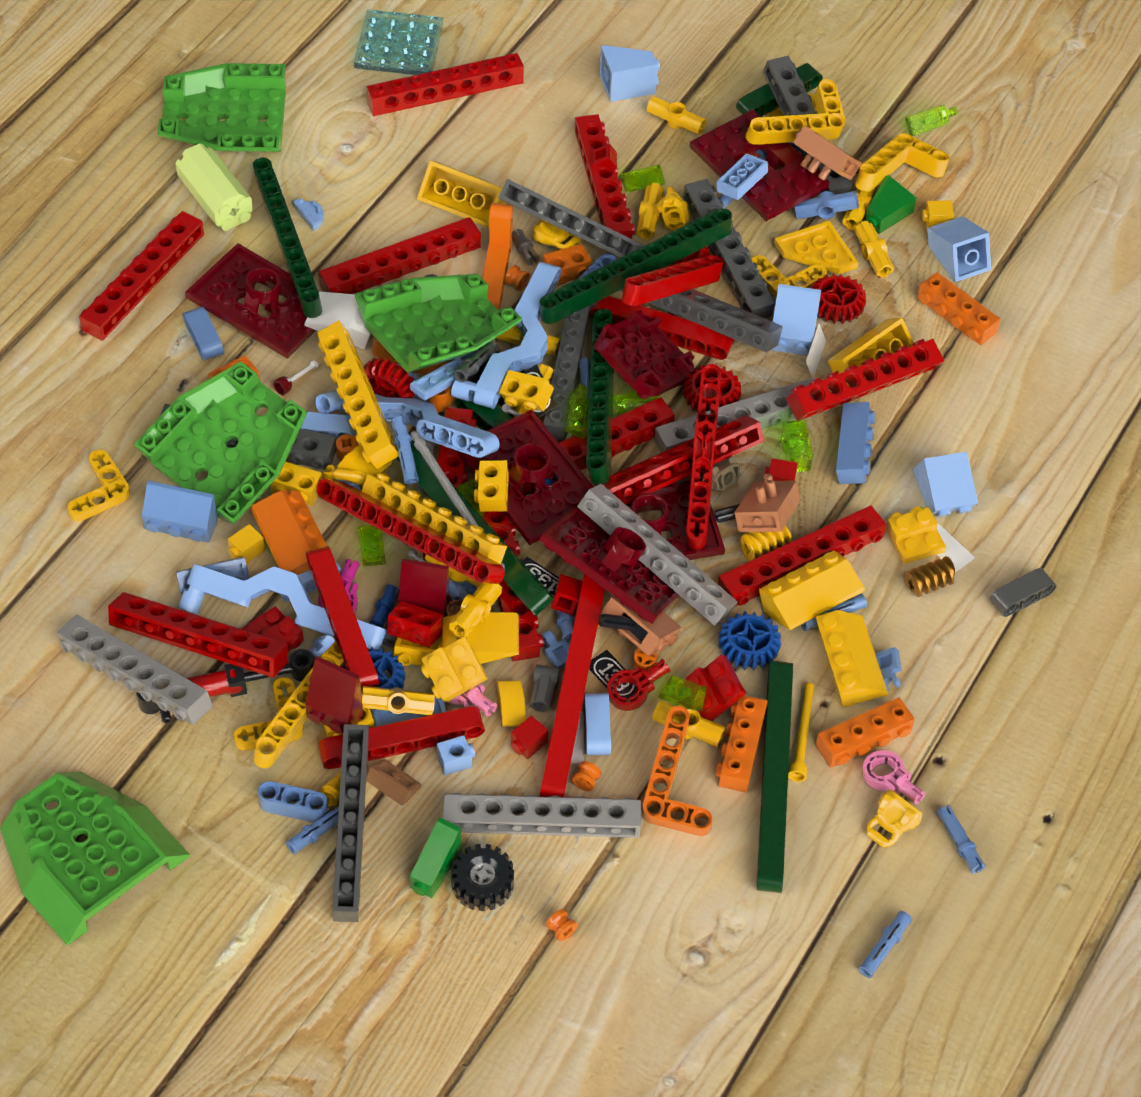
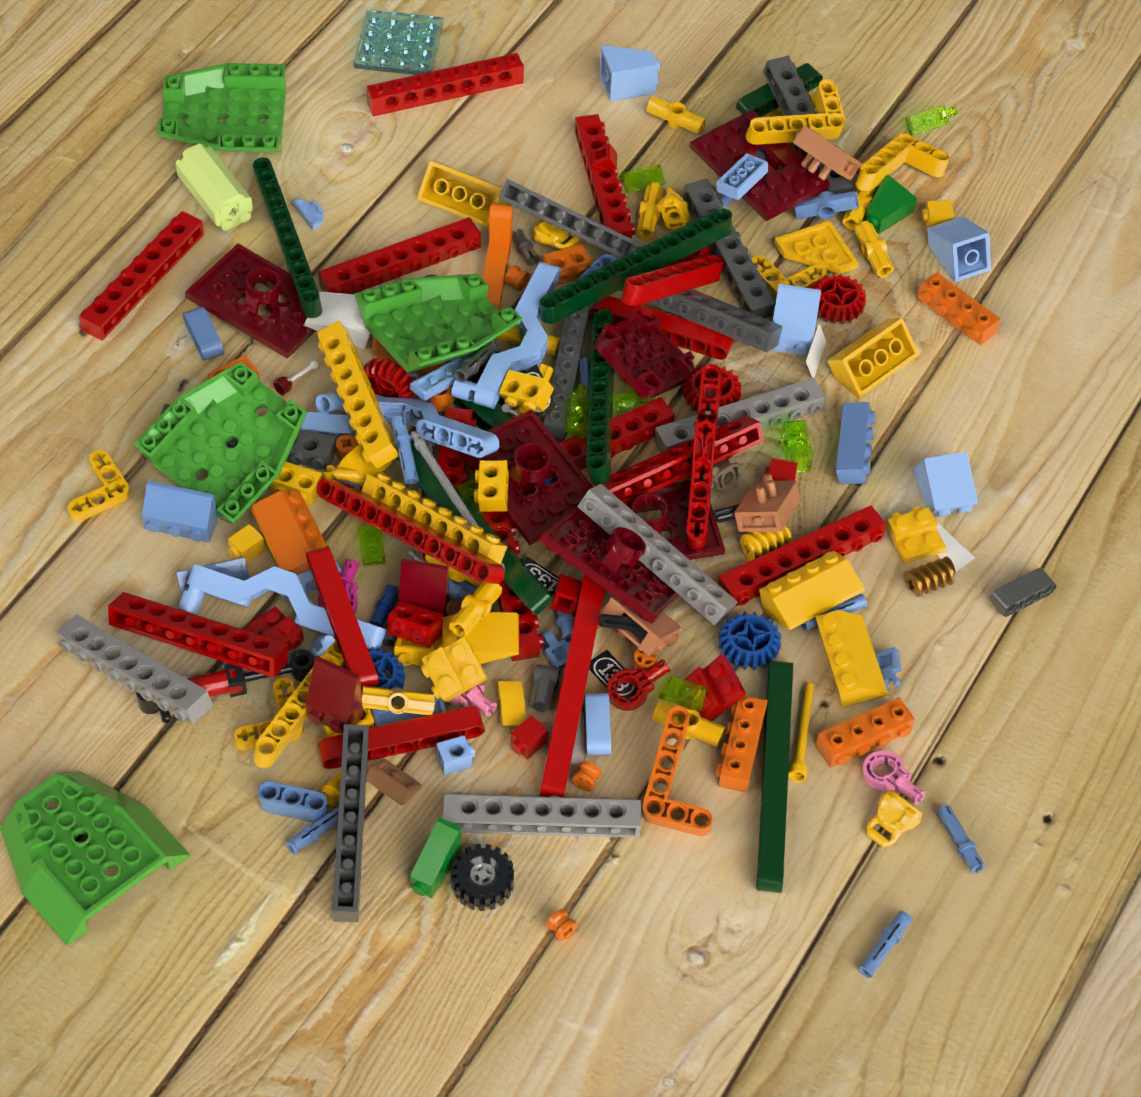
red brick [786,339,944,422] -> none

